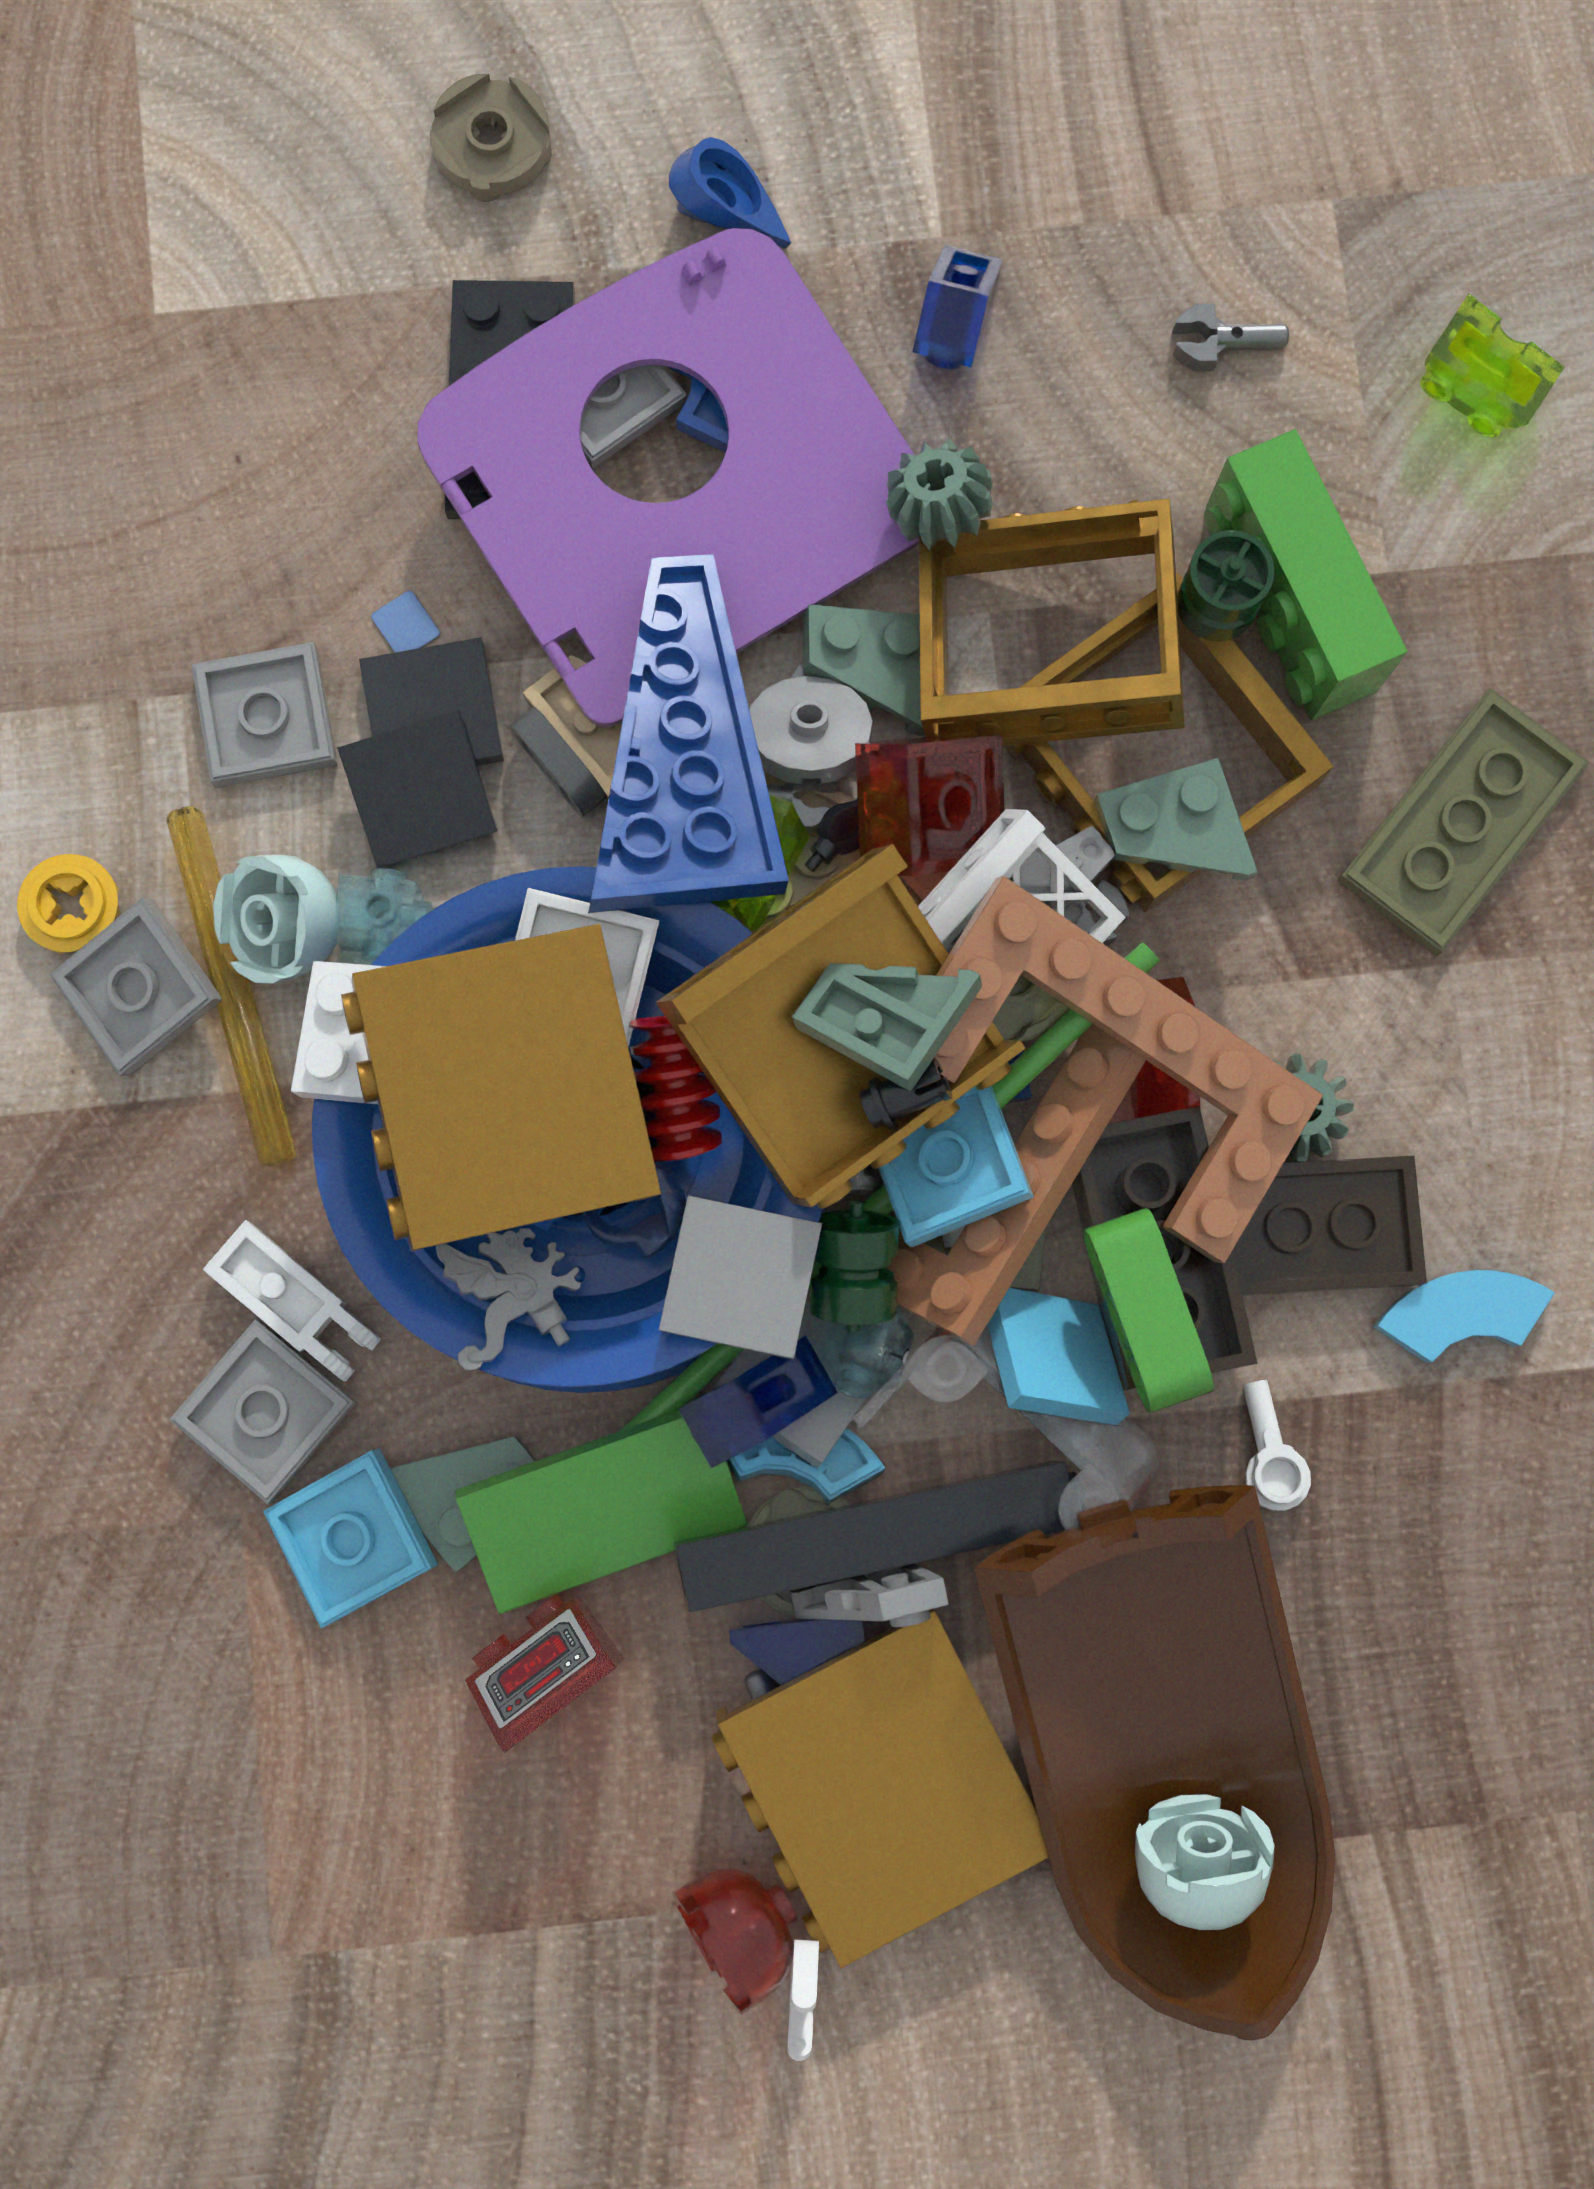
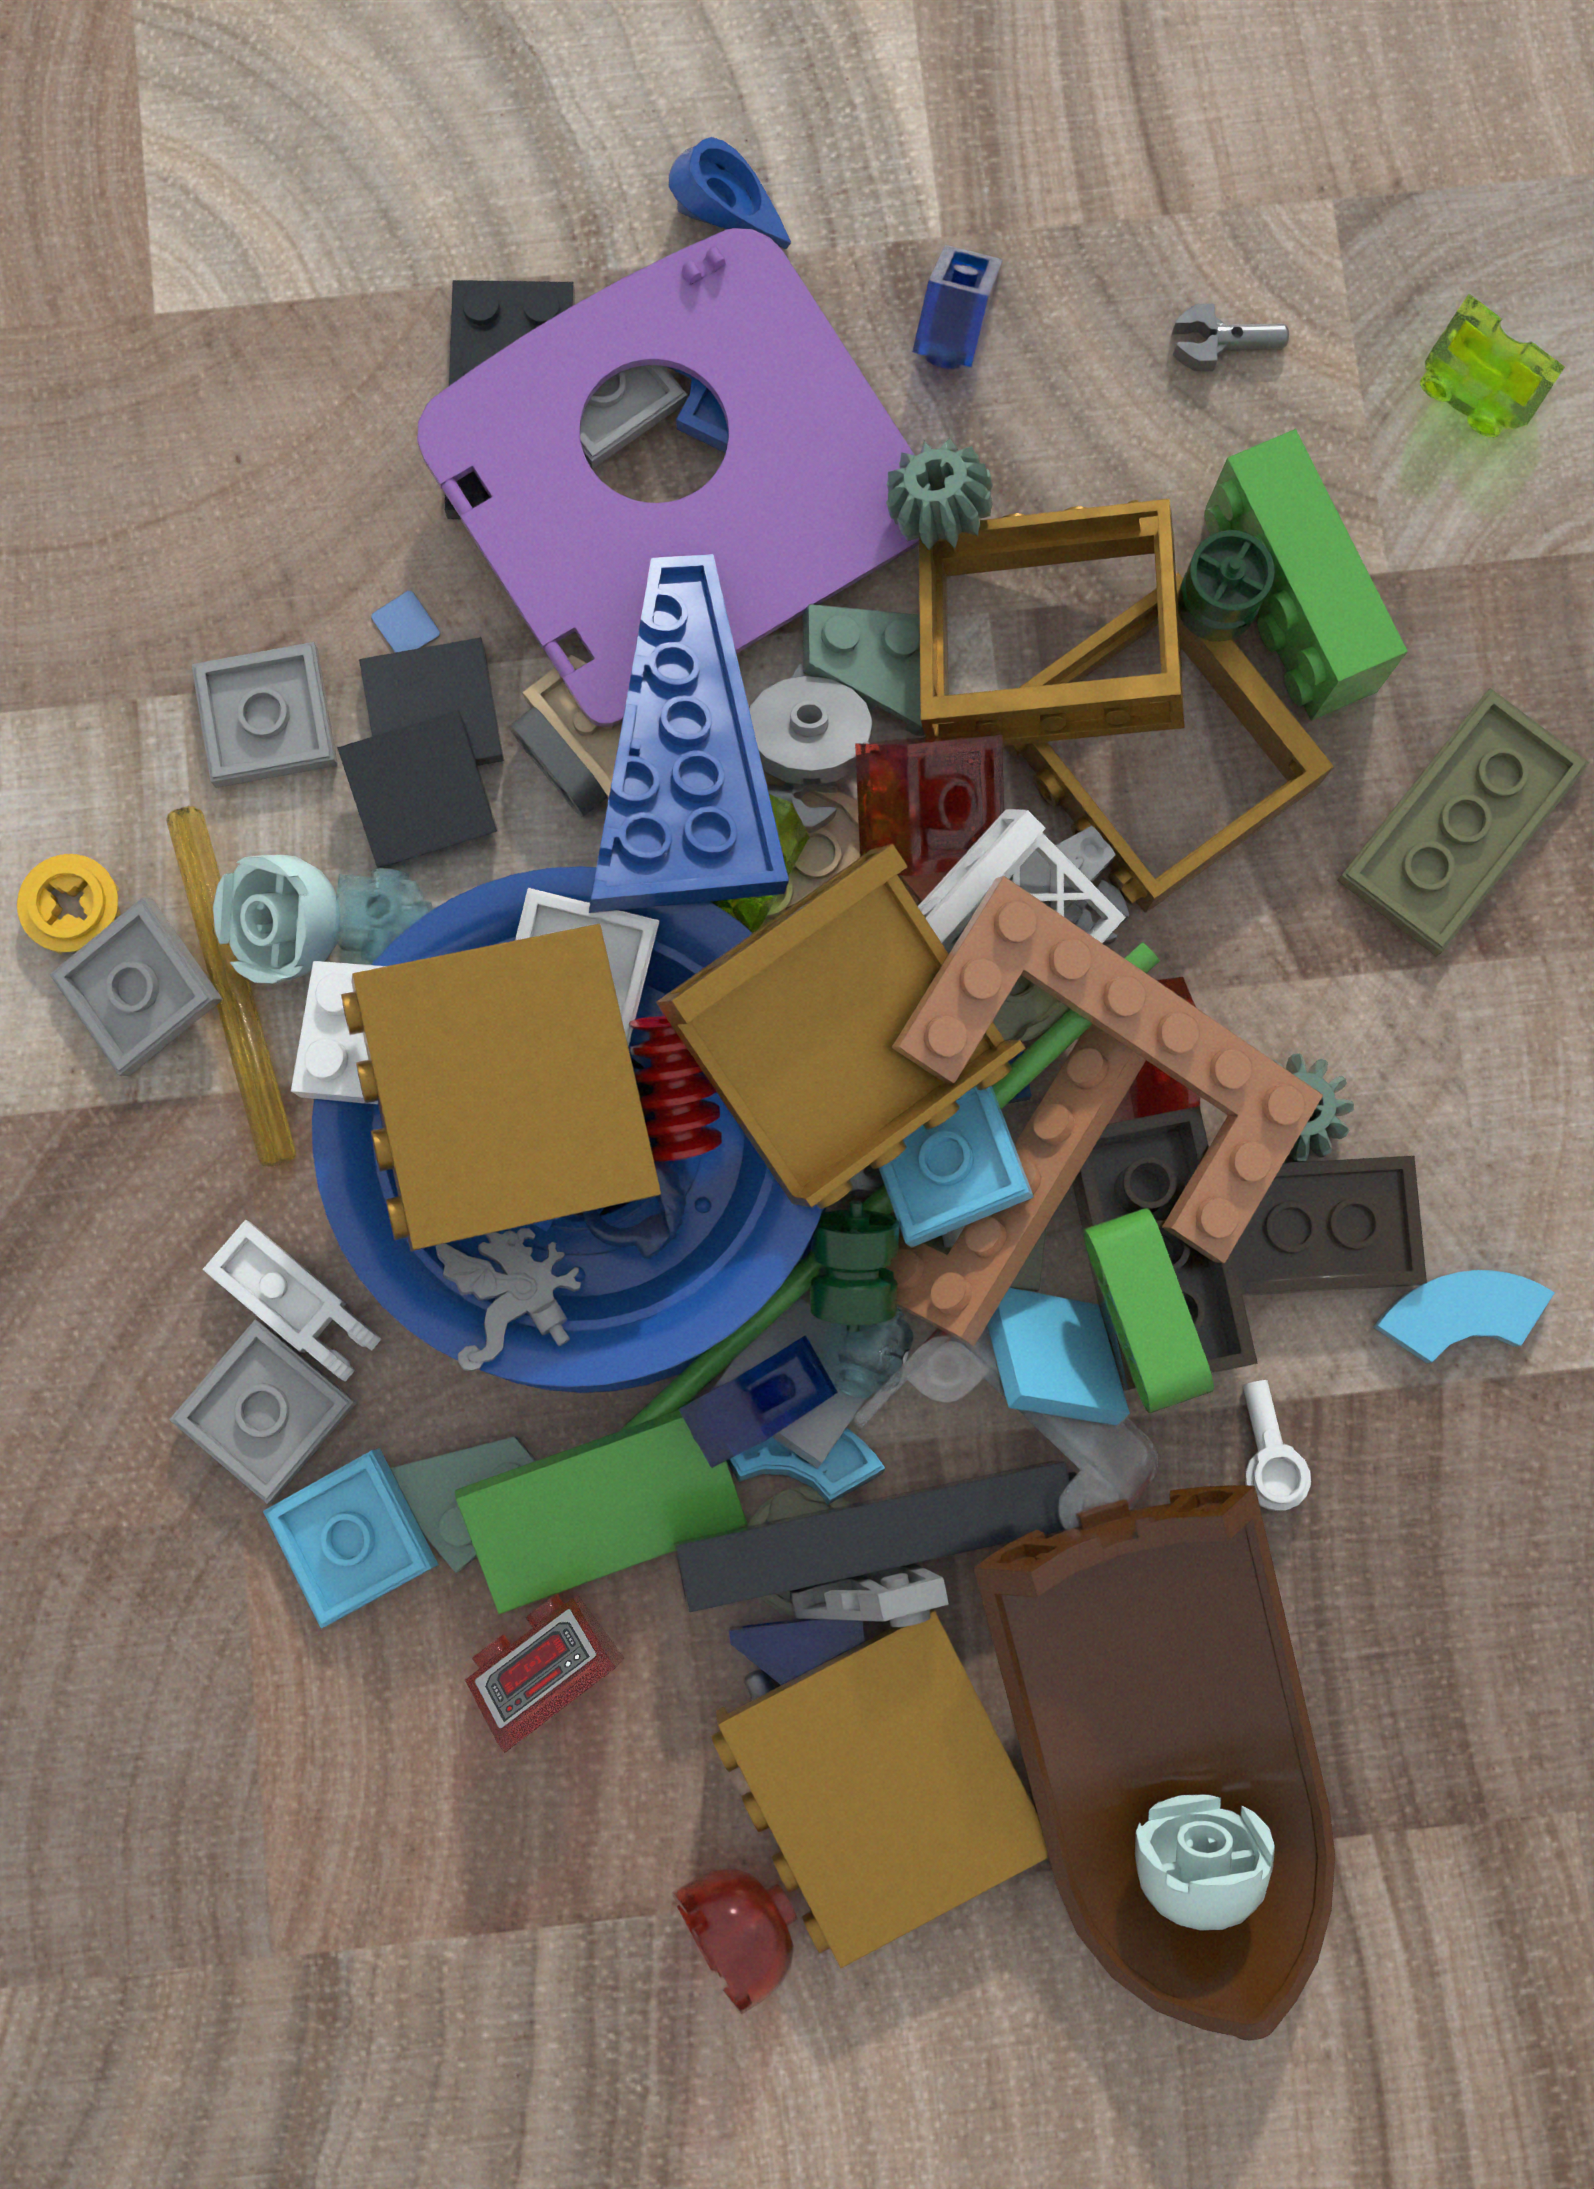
dark tan plate [430,74,552,202] -> none
light grey tile [659,1196,822,1360] -> none
white piece [787,1939,819,2061] -> none
sand green wing [792,963,982,1092] -> none
black piece [804,786,881,872] -> none
black pin [859,1058,952,1130] -> none
sand green wing [1094,758,1258,881] -> none

